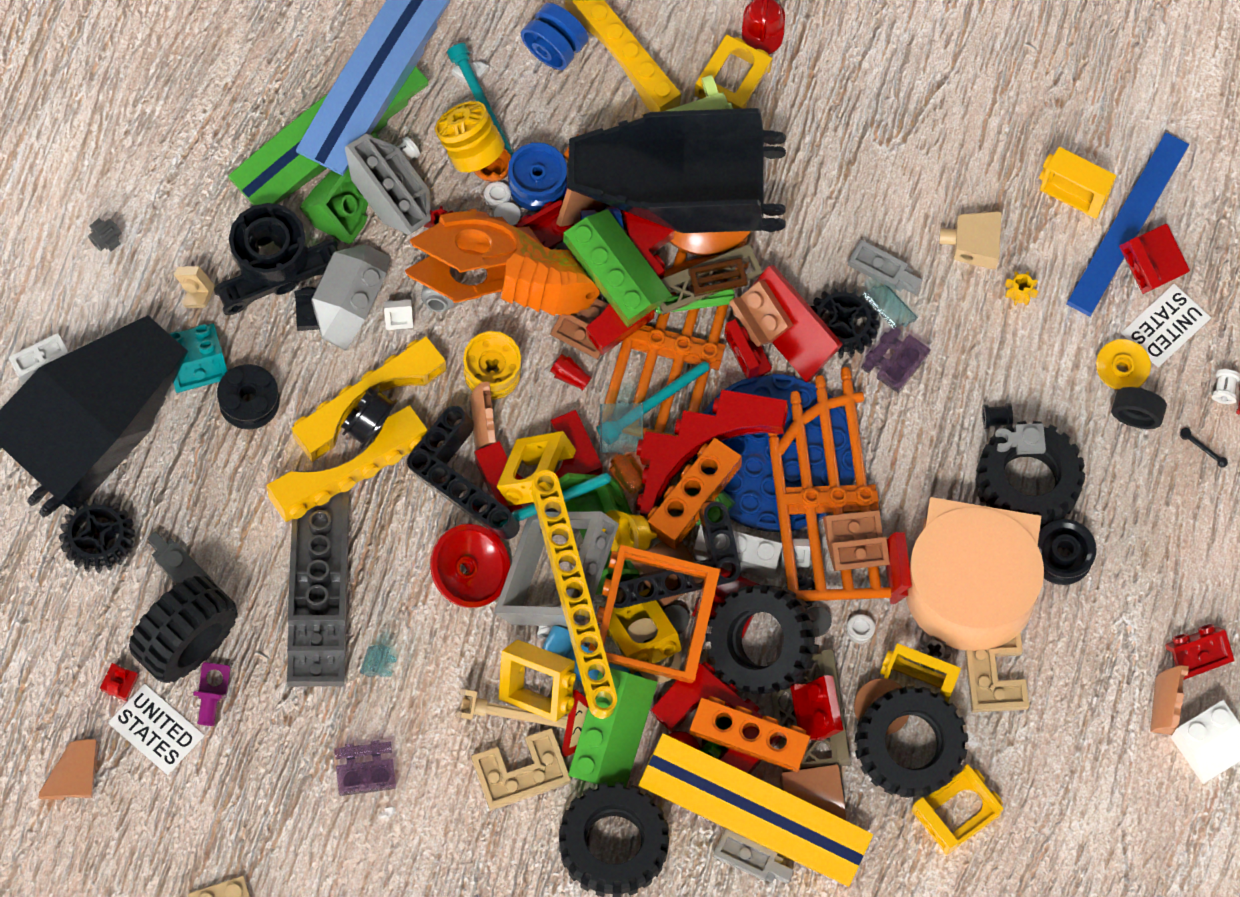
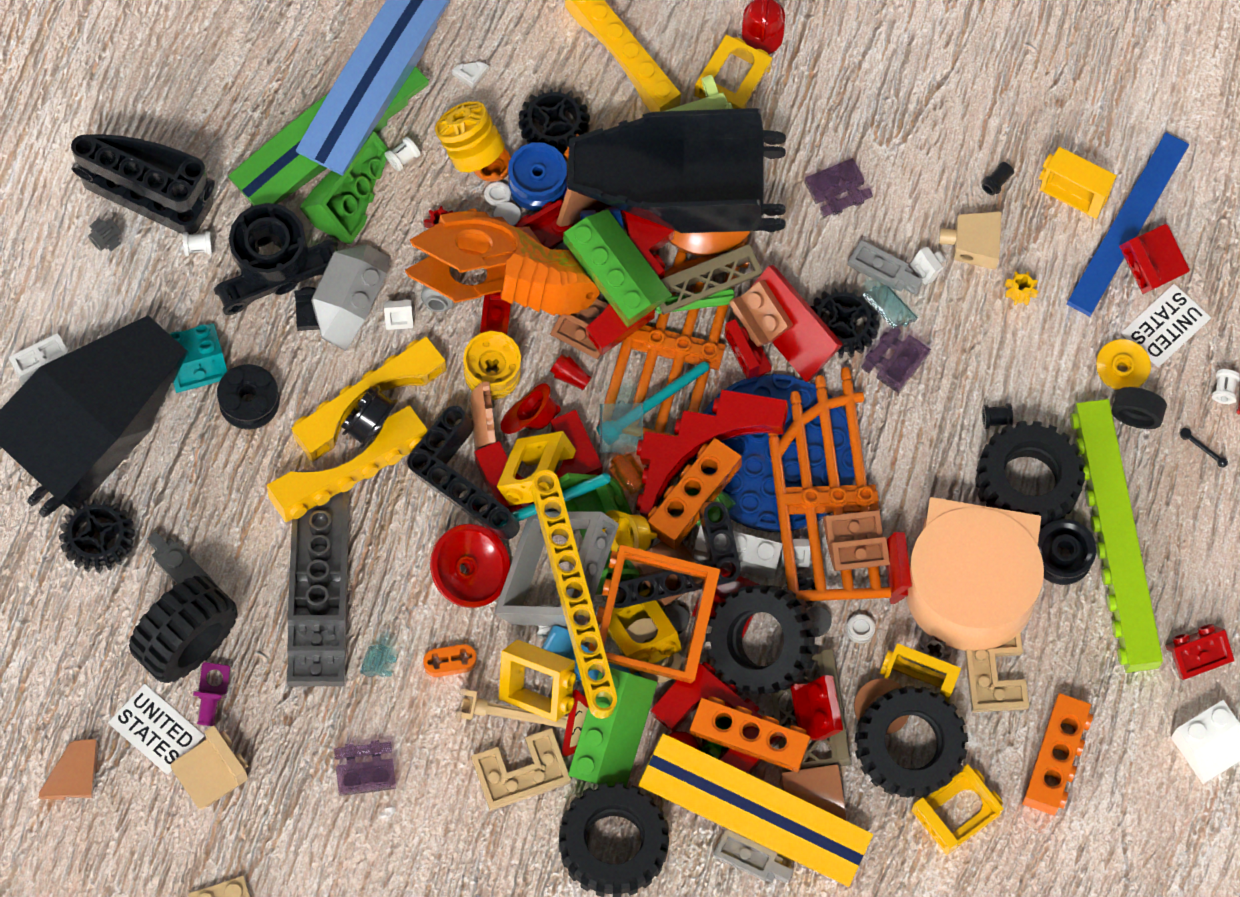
red tile [100,663,139,701] -> none
tan bracket [174,266,215,308] -> none
light grey wedge [345,133,431,235] -> none
teal piece [446,43,513,157] -> none
blue wheel [520,3,589,70] -> none
reddish brown tile [688,257,748,297] -> none
light grey plate [995,423,1046,455] -> none
nougat slope [1150,665,1189,735] -> none
none -> black panel [71,134,215,234]
none -> tan bracket [171,725,248,810]
none -> white bush [183,230,213,256]
none -> orange beam [423,644,477,677]
none -> red hinge [480,292,511,335]
none -> red piece [500,383,561,434]
none -> black gear [518,86,590,152]
none -> clear purple plate [804,158,873,217]
none -> white tile [910,247,947,285]
none -> black pin [982,162,1014,196]
none -> orange brick [1022,693,1093,815]
none -> lime brick [1070,399,1163,673]

